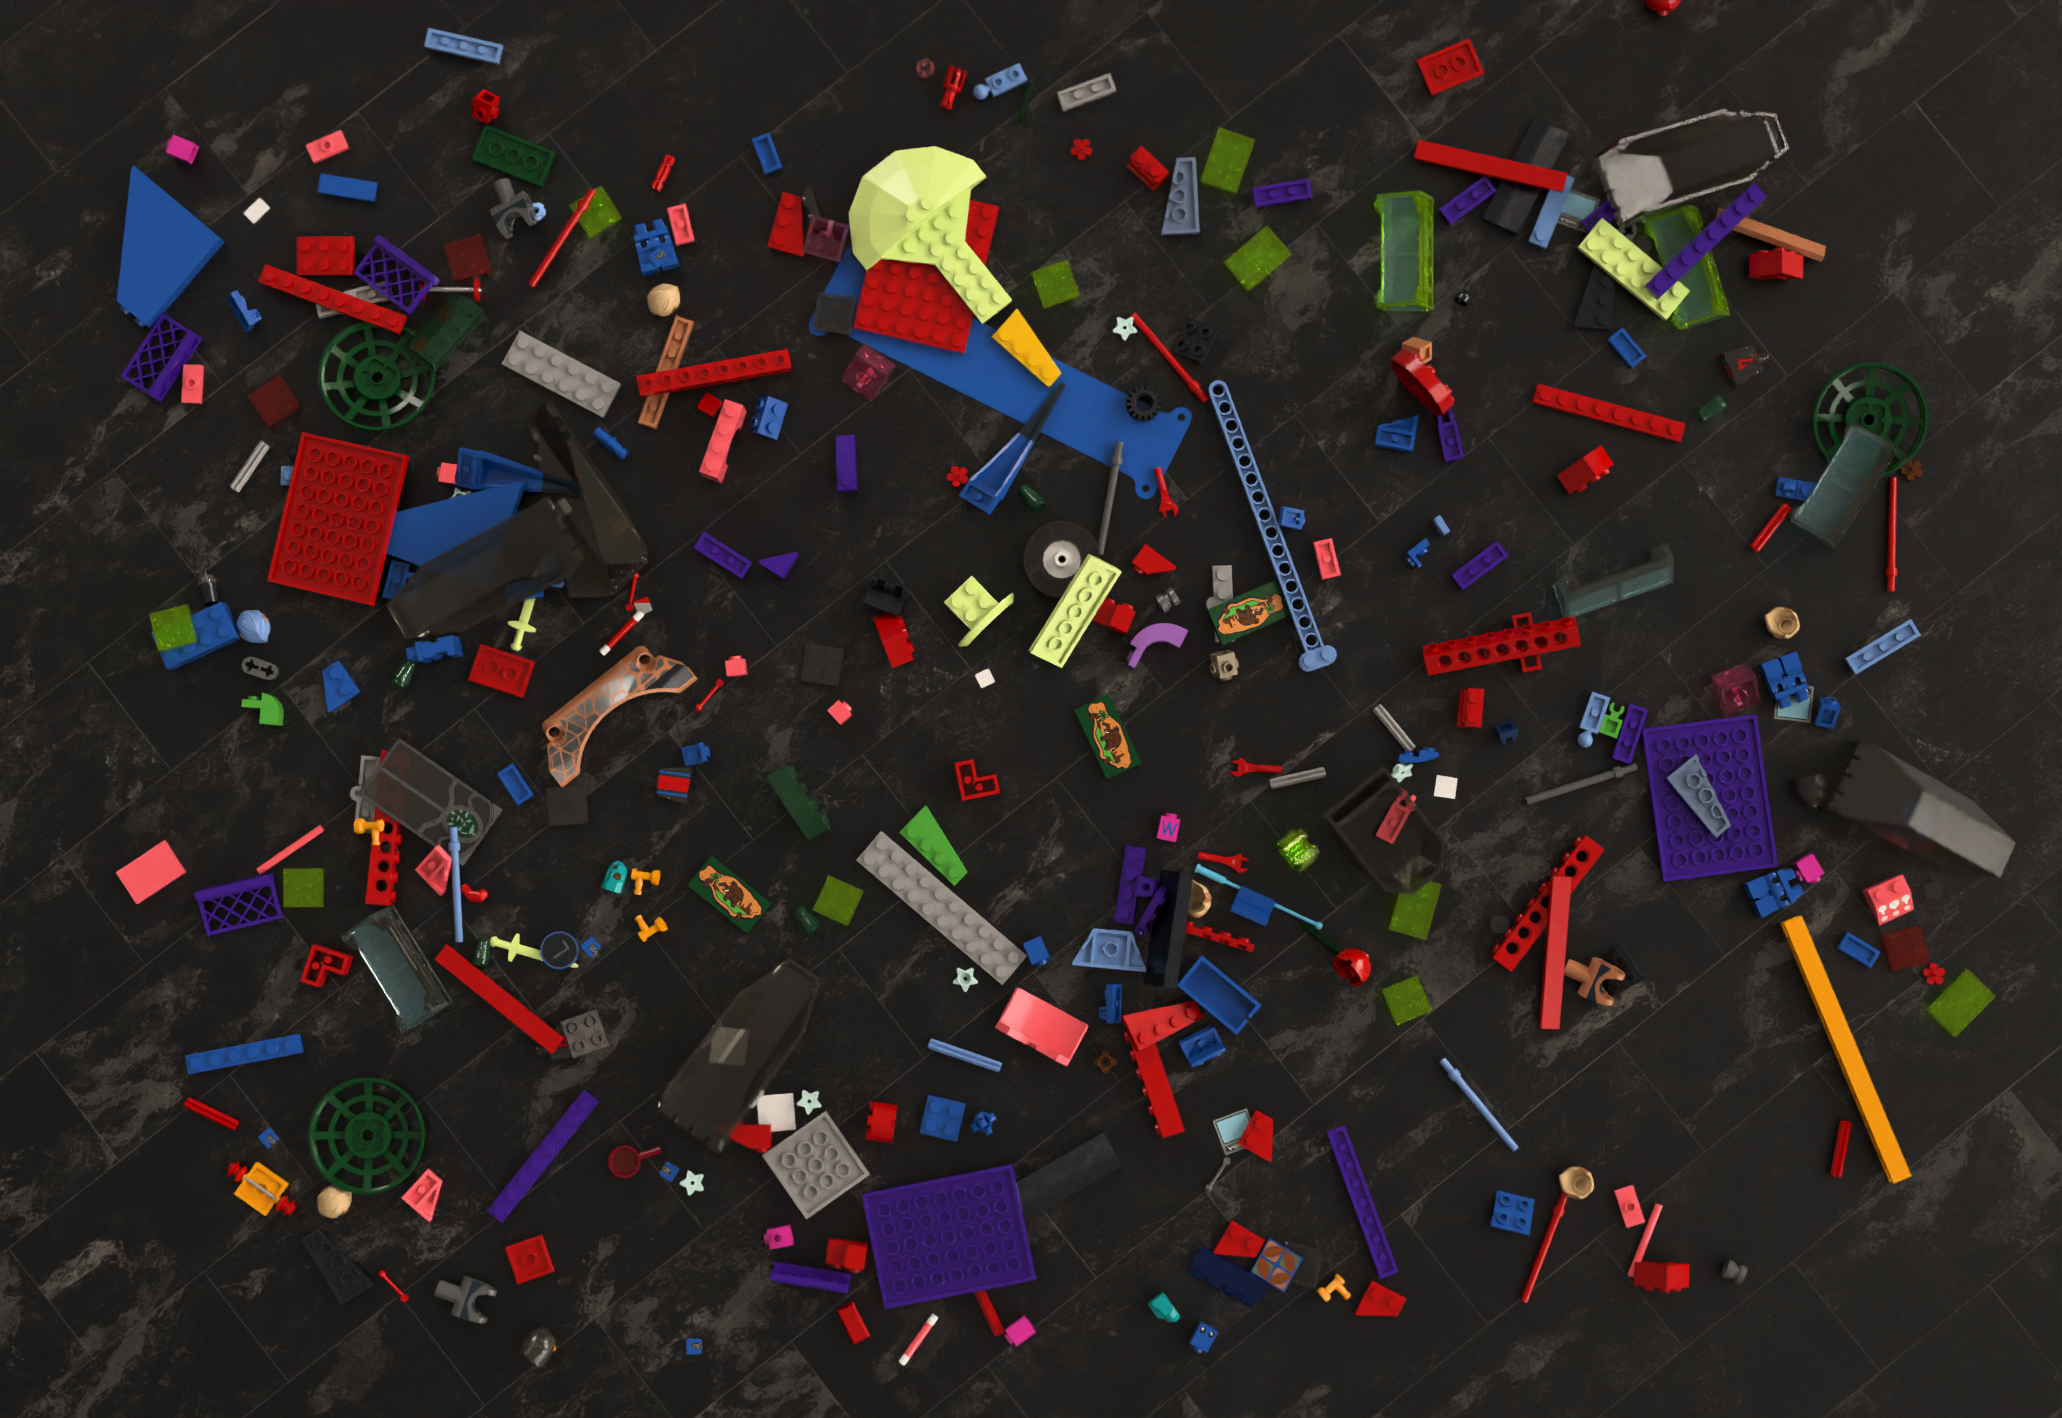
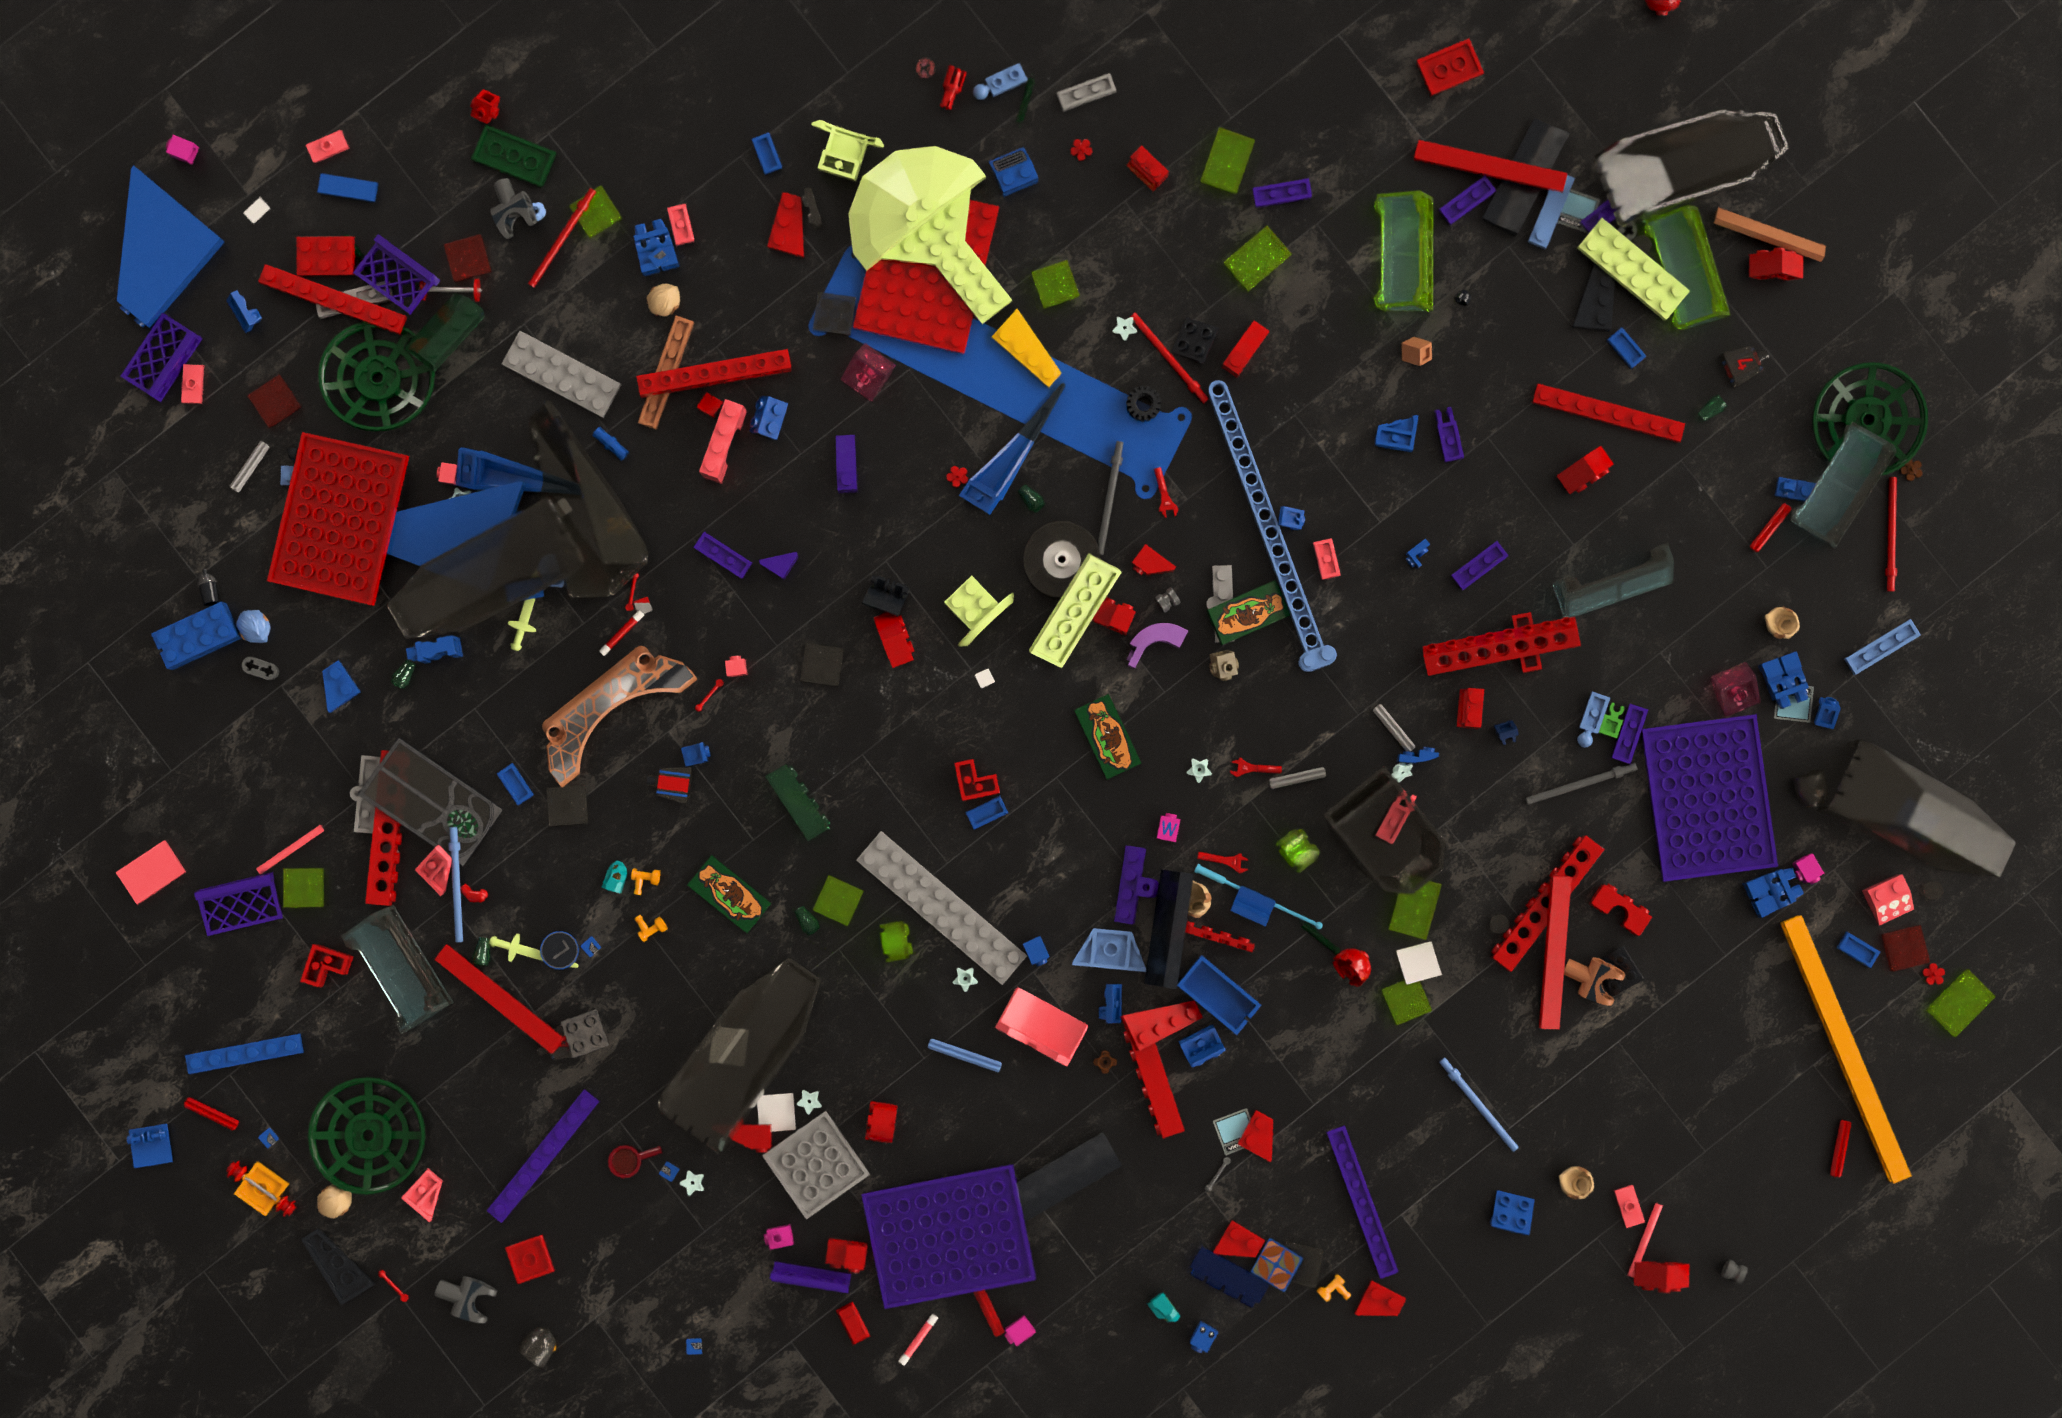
clear neon green plate [149,604,198,652] -> none
bright green brick [241,693,284,726] -> none
light orange piece [354,818,384,845] -> none
blue plate [382,560,424,605] -> none
medium blue plate [424,28,503,65] -> none
red tile [468,644,535,698] -> none
red axle [651,154,675,191] -> none
clear pink slope [803,215,849,262] -> none
coral plate [827,700,852,725] -> none
bright green wing [899,805,968,886] -> none
blue plate [920,1095,966,1142] -> none
blue rock [969,1111,996,1136] -> none
dark purple hinge [1133,886,1167,937] -> none
sand blue wing [1161,157,1199,236] -> none
red piece [1389,349,1455,416] -> none
medium blue tile [1432,515,1450,537] -> none
white sticker [1434,775,1458,799] -> none
red bar [1520,1192,1568,1303] -> none
dark purple plate [1644,183,1767,300] -> none
sand blue wing [1666,754,1731,838] -> none
none -> blue hinge [127,1124,173,1168]
none -> yellowish green piece [811,120,884,182]
none -> clear neon green brick [879,921,913,963]
none -> blue tile [965,796,1008,830]
none -> blue slope [989,147,1038,197]
none -> light aqua plate [1187,759,1212,783]
none -> red slope [1222,320,1270,378]
none -> white sticker [1396,942,1442,984]
none -> red arch [1588,883,1652,936]

